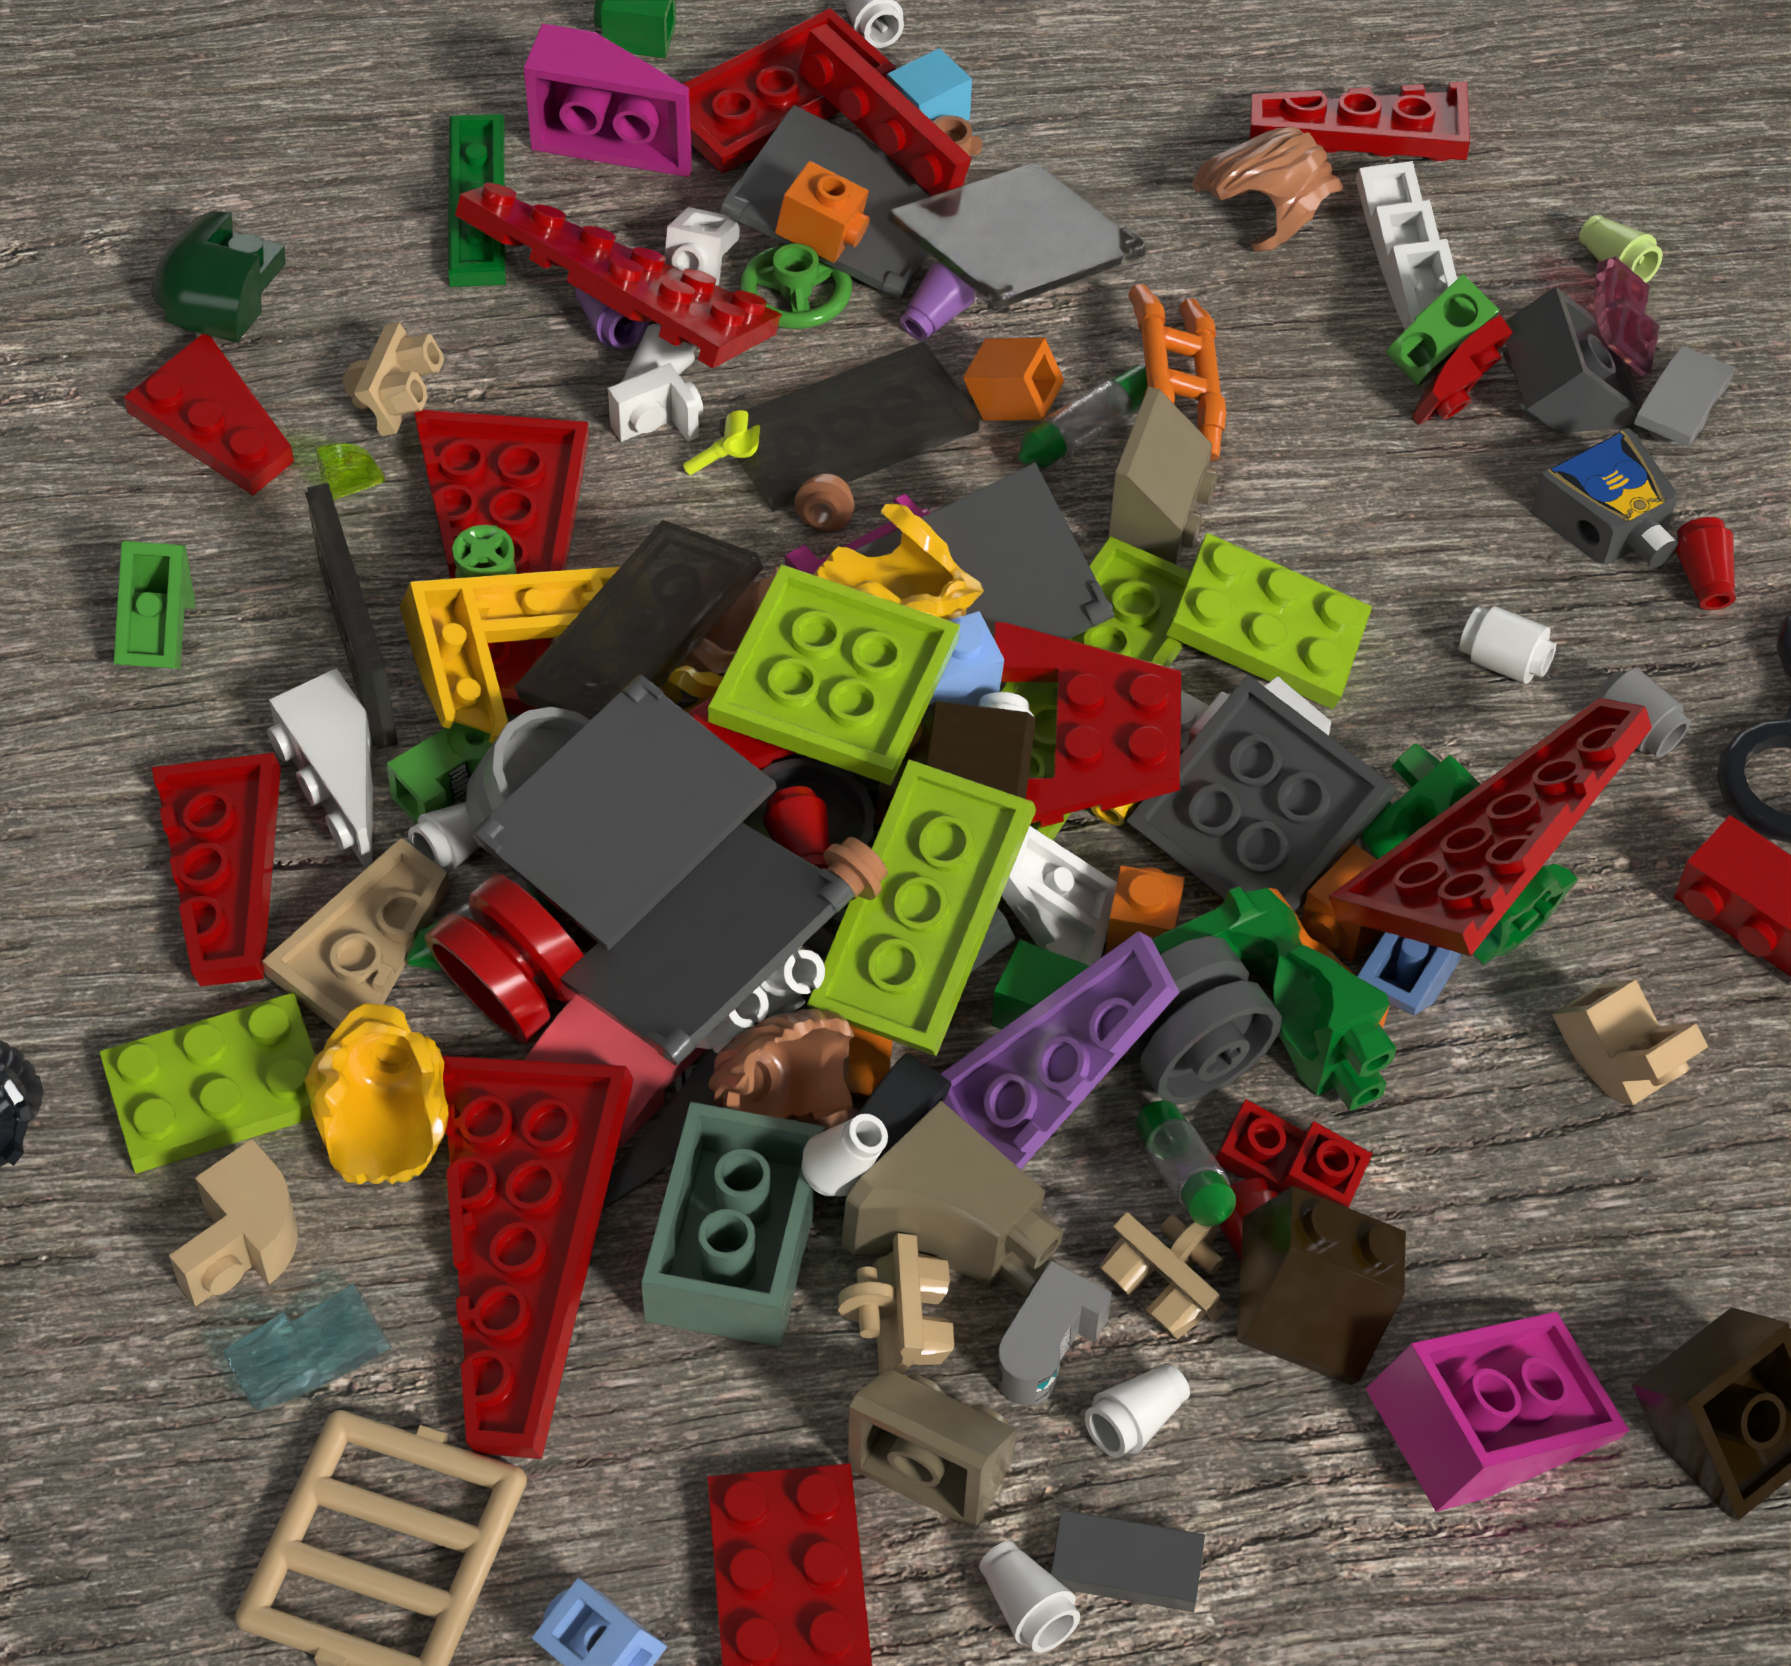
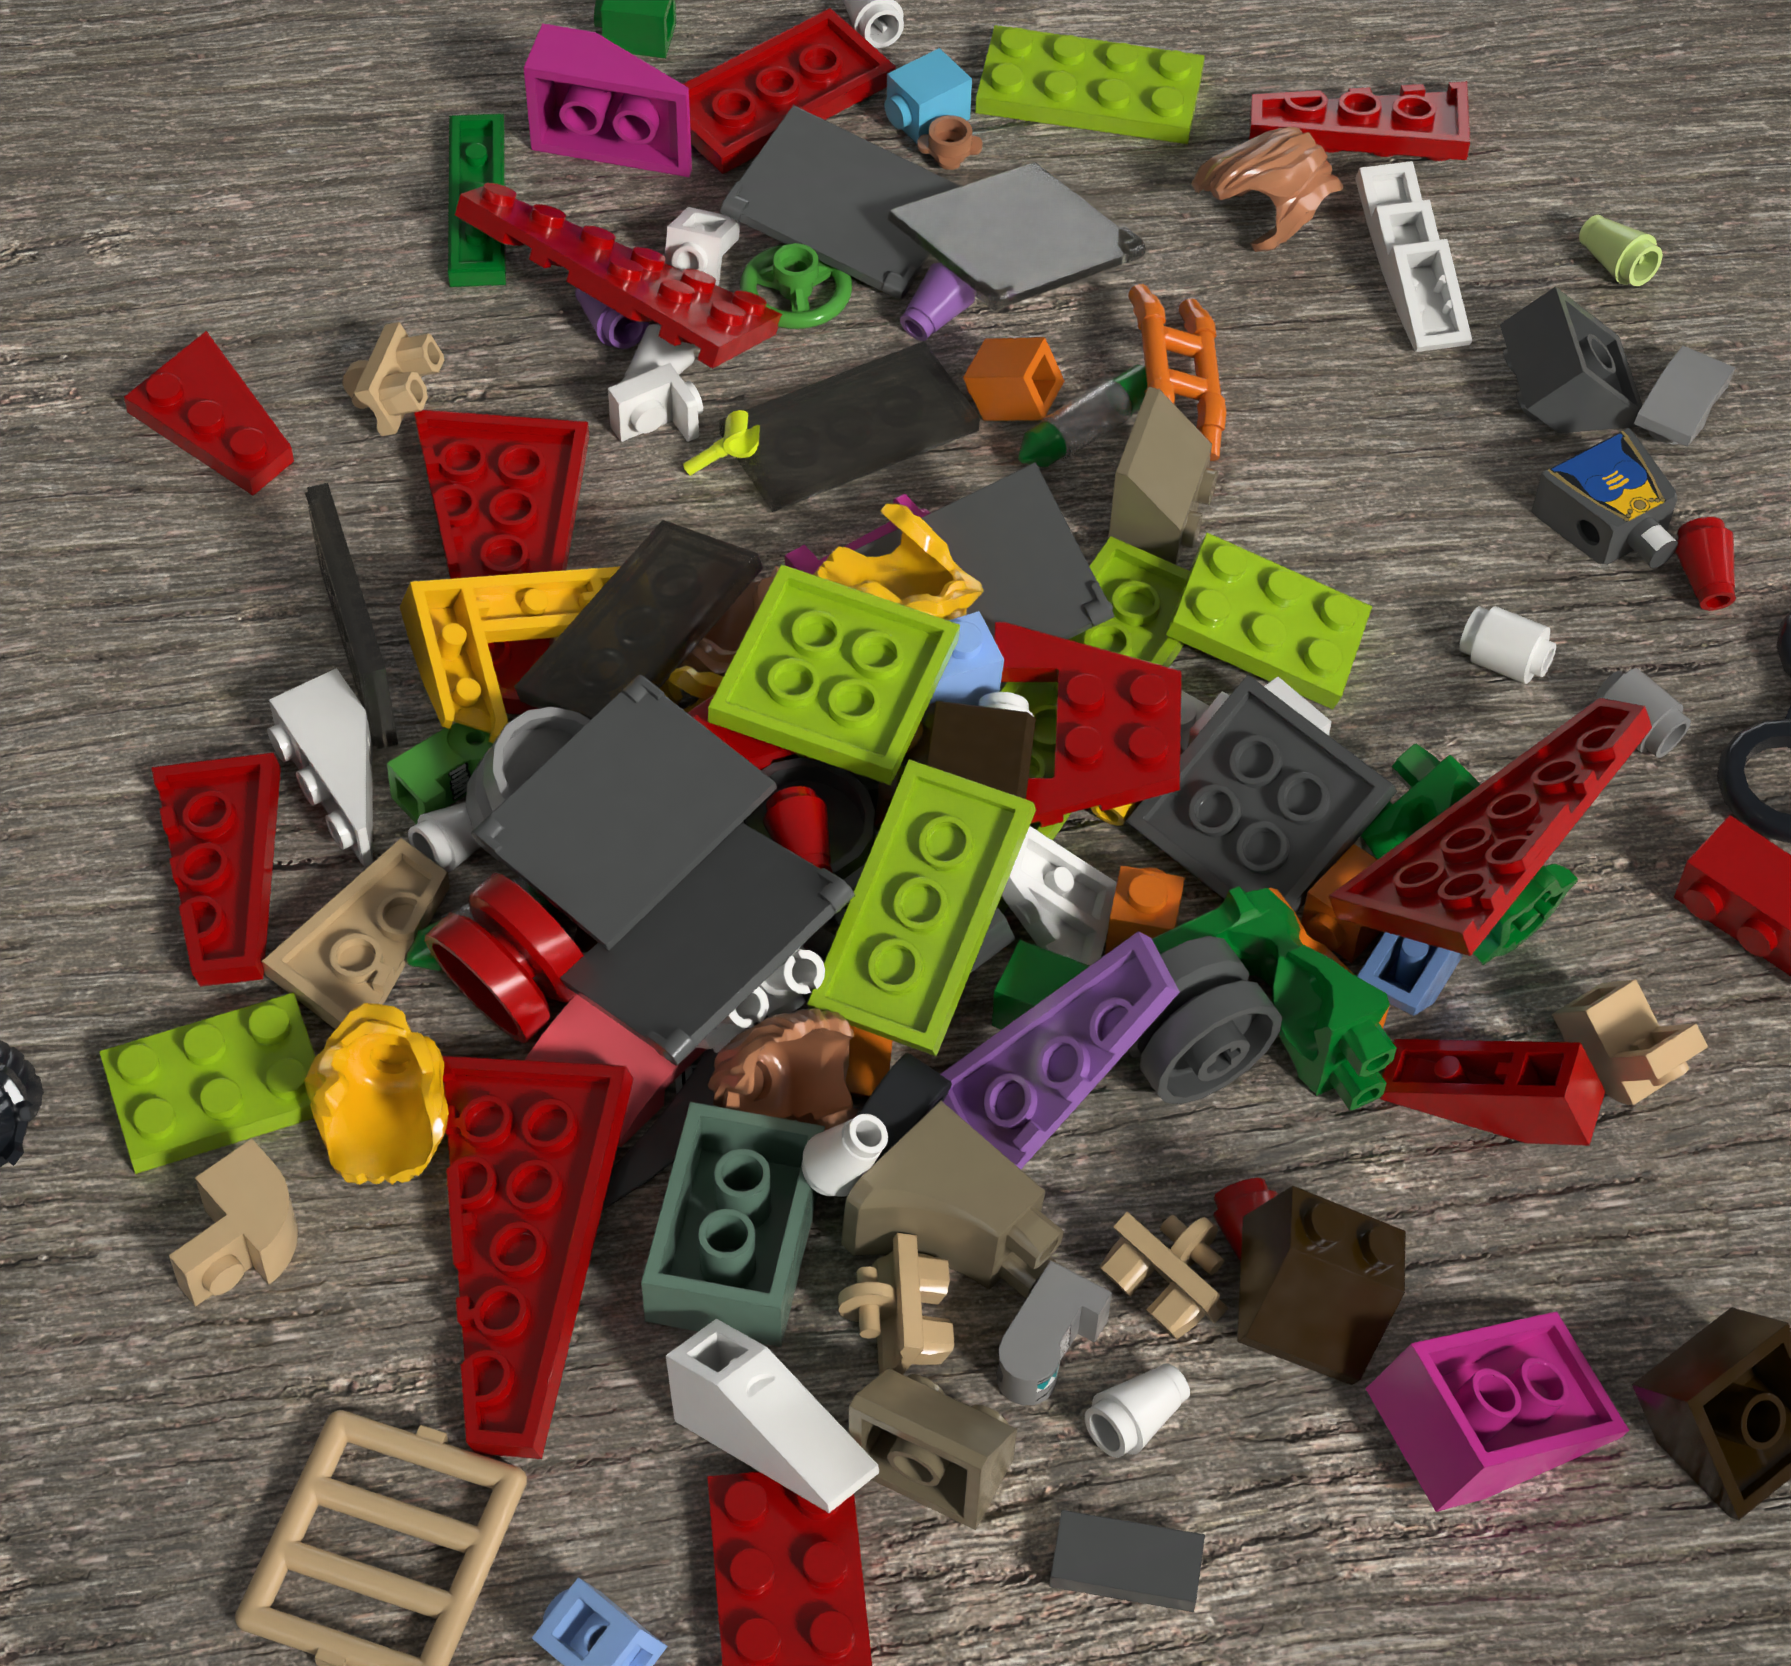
bright green slope [114,541,195,669] -> none
dark green brick [151,211,286,343] -> none
clear light blue slope [223,1283,392,1411] -> none
clear neon green tile [316,443,385,501] -> none
bright green wheel [452,525,517,578] -> none
orange brick [775,160,870,263] -> none
nougat plate [795,474,854,531] -> none
red plate [798,24,972,206] -> none
nougat plate [823,837,888,900] -> none
white cone [979,1541,1080,1653] -> none
piece [1136,1100,1236,1226] -> none
red slope [1212,1099,1373,1208] -> none
bright green leg [1386,274,1500,386] -> none
red slope [1412,315,1513,425] -> none
clear pink slope [1594,256,1660,376] -> none
none -> white slope [666,1319,879,1513]
none -> lime plate [975,25,1205,144]
none -> red slope [1380,1039,1605,1146]

